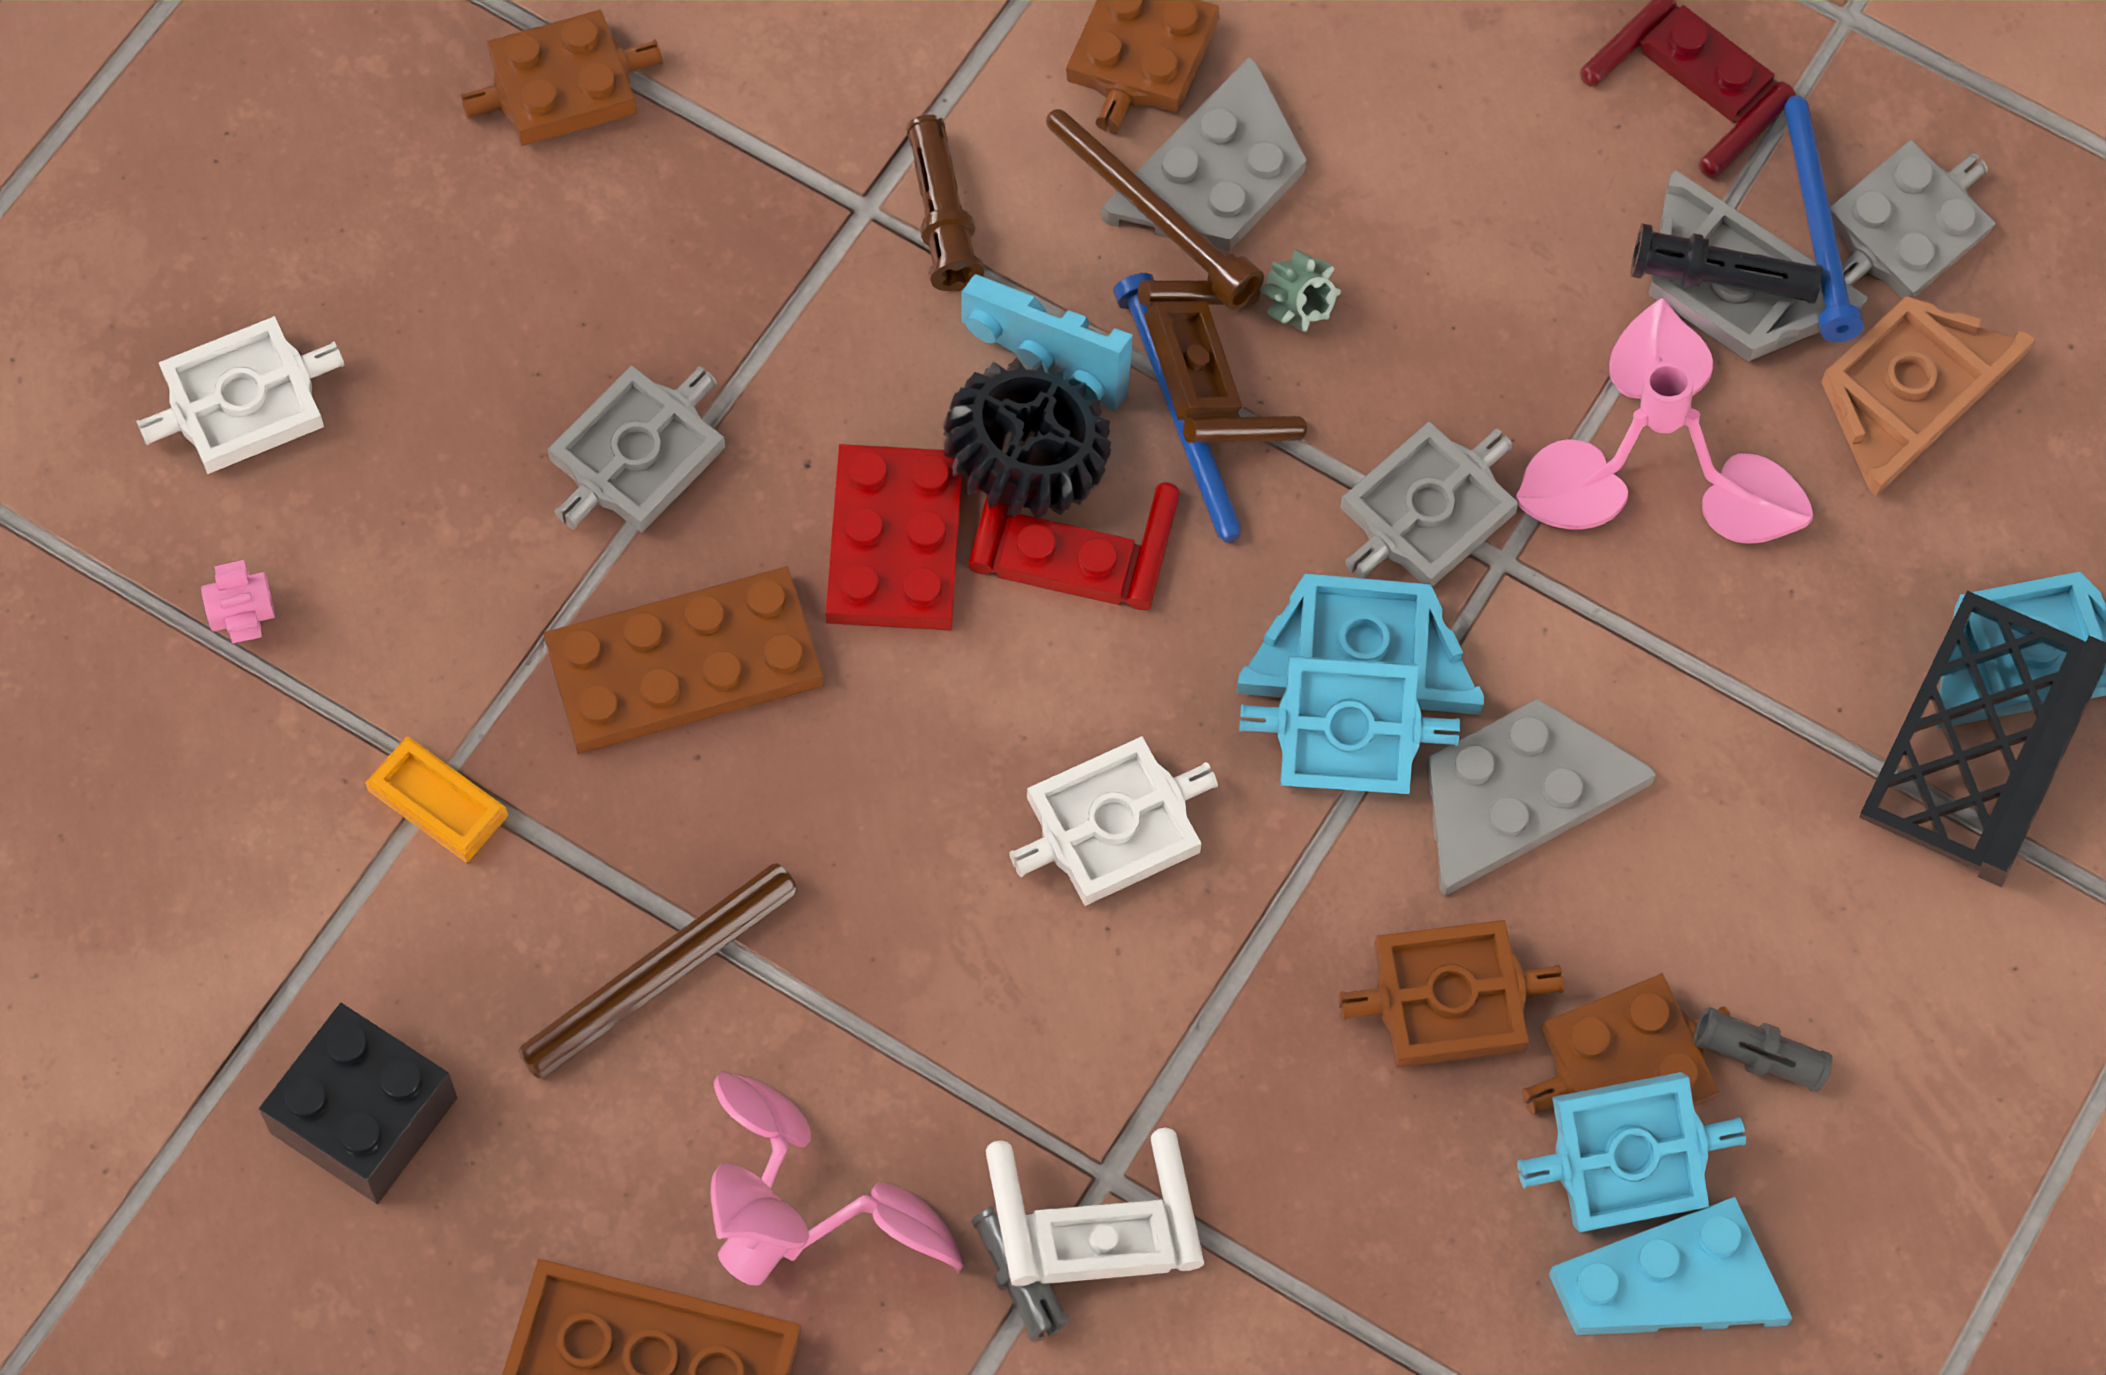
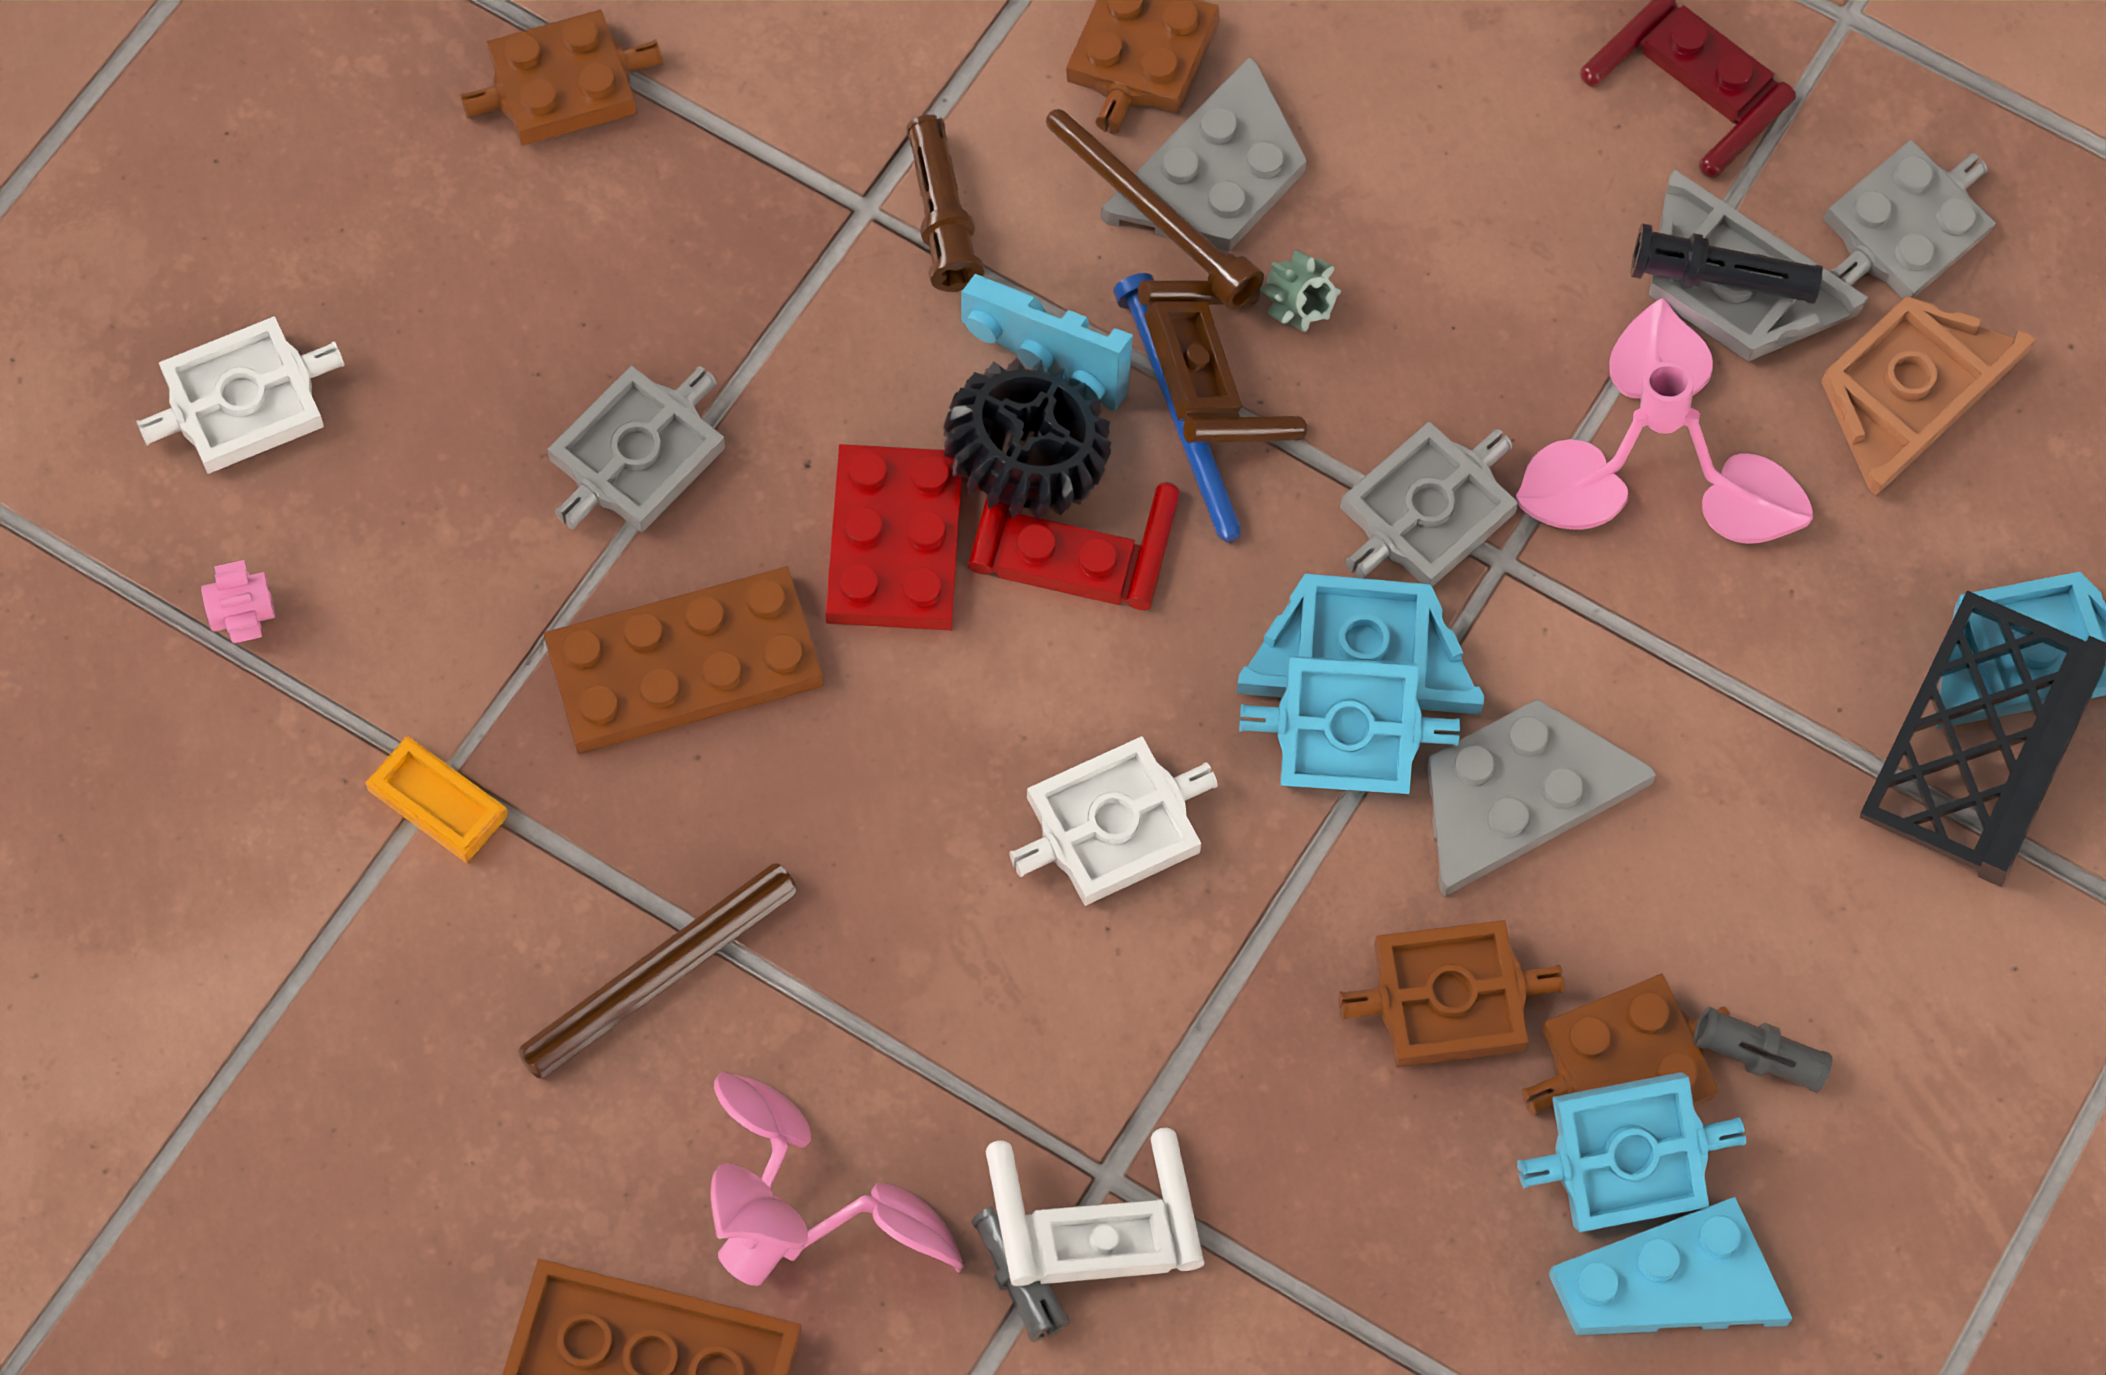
black brick [258,1002,457,1205] -> none
blue bar [1784,95,1864,342] -> none

